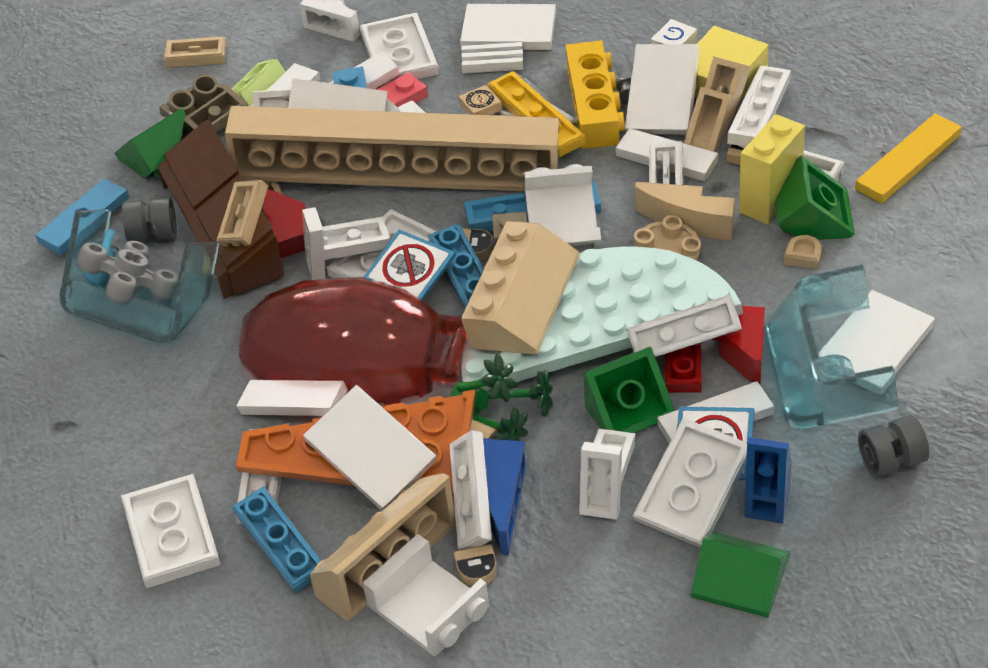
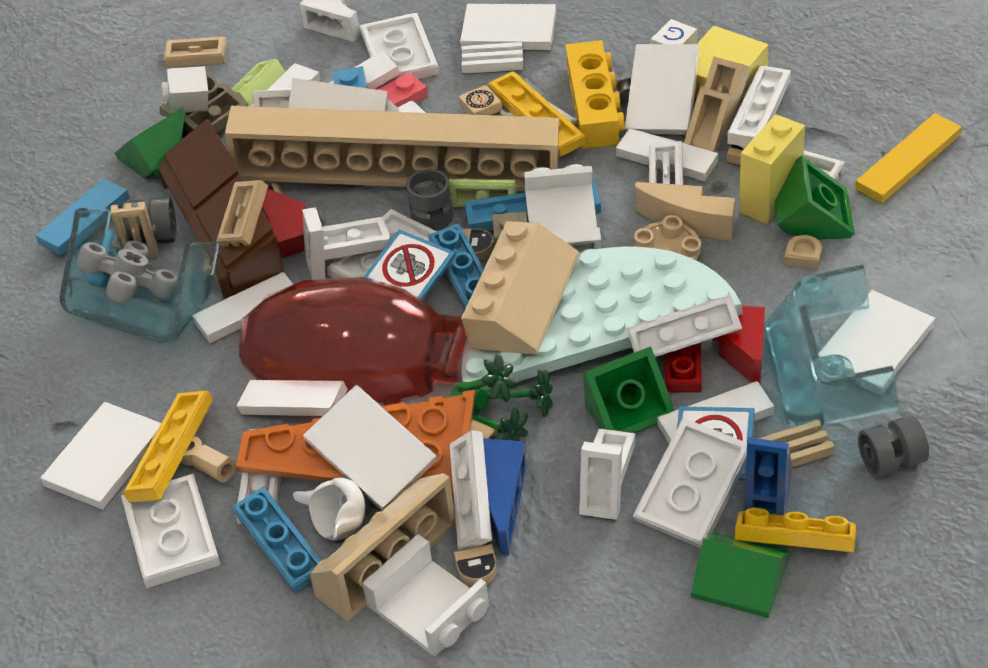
none -> white tile [40,402,161,510]
none -> tan tile [111,201,158,259]
none -> yellow tile [123,391,213,503]
none -> white brick [161,66,208,113]
none -> tan bar [180,436,236,483]
none -> white tile [192,272,301,344]
none -> white hair [293,478,365,541]
none -> dark grey wheel [406,169,453,231]
none -> yellowish green slope [449,179,518,207]
none -> yellow tile [734,508,856,553]
none -> tan tile [758,419,835,468]

